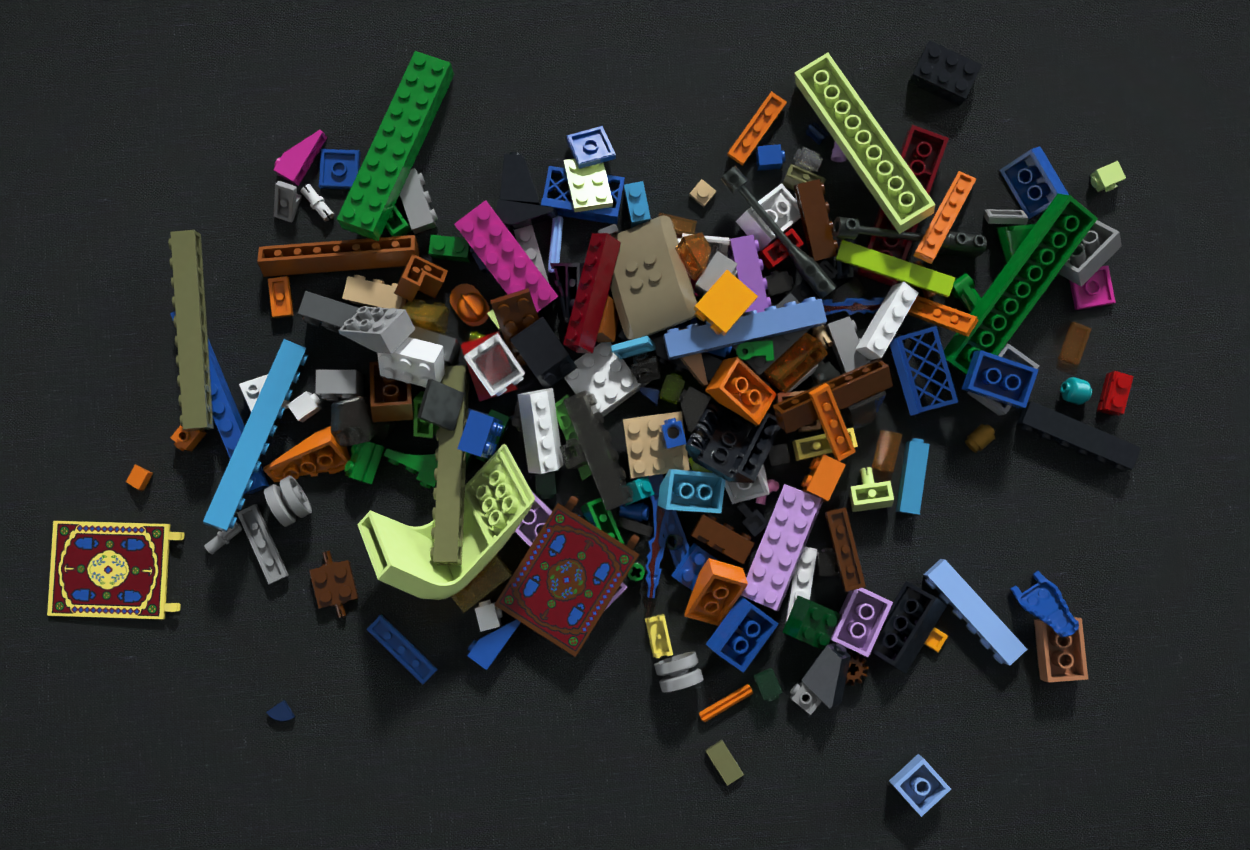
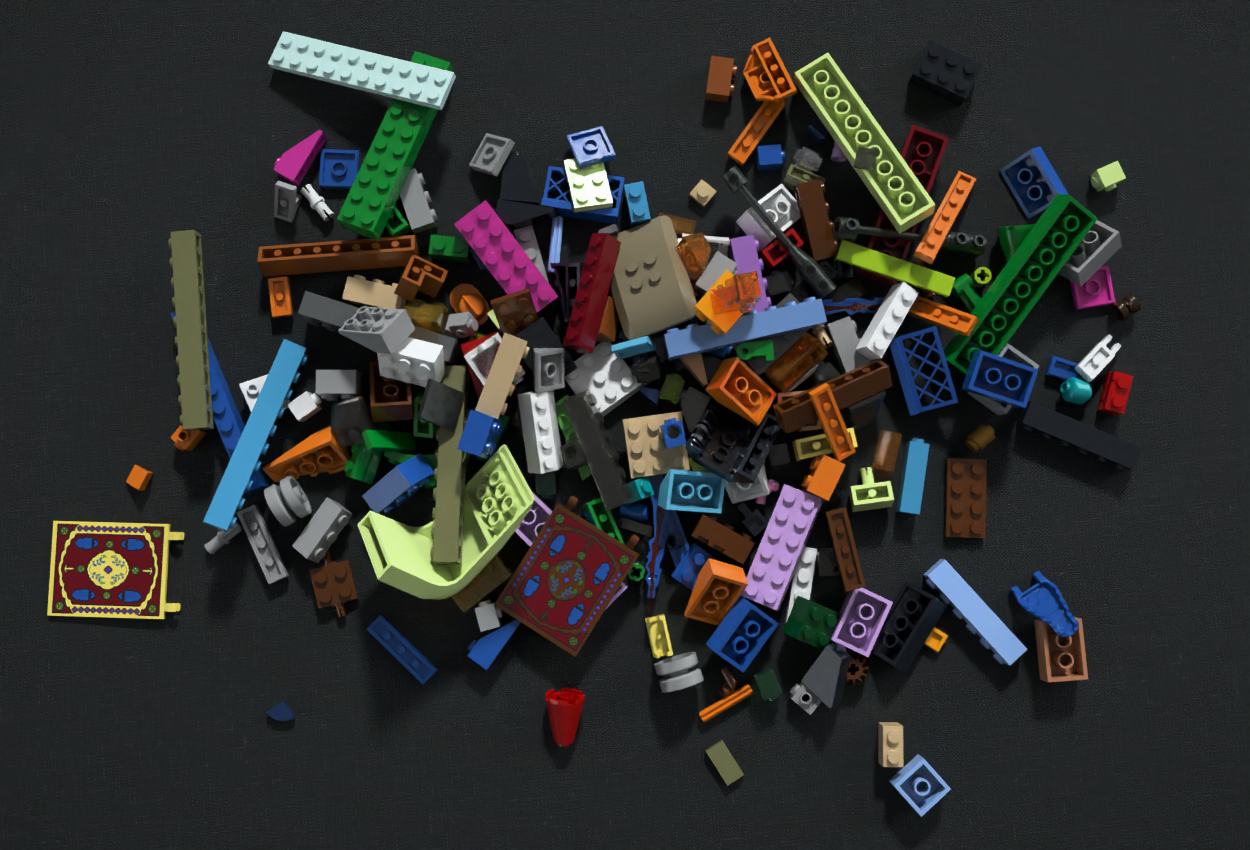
light grey tile [984,209,1028,224] -> none
clear orange tile [1058,322,1092,365] -> none
none -> light aqua plate [268,31,456,110]
none -> light grey brick [292,497,353,563]
none -> green tile [362,430,416,453]
none -> blue brick [362,453,434,514]
none -> light grey brick [445,312,479,341]
none -> light grey tile [469,133,515,177]
none -> tan brick [475,333,530,419]
none -> light grey slope [533,348,565,393]
none -> red cone [545,688,585,747]
none -> dark orange brick [705,56,737,103]
none -> clear orange wedge [710,271,761,315]
none -> reddish brown arm [719,666,737,697]
none -> orange wedge [743,37,797,101]
none -> clear smoke tile [854,147,878,171]
none -> tan brick [878,722,904,767]
none -> reddish brown plate [944,458,987,538]
none -> lime bush [970,267,992,288]
none -> blue tile [1045,356,1086,381]
none -> white hinge [1074,334,1121,383]
none -> dark brown wheel [1111,294,1141,321]

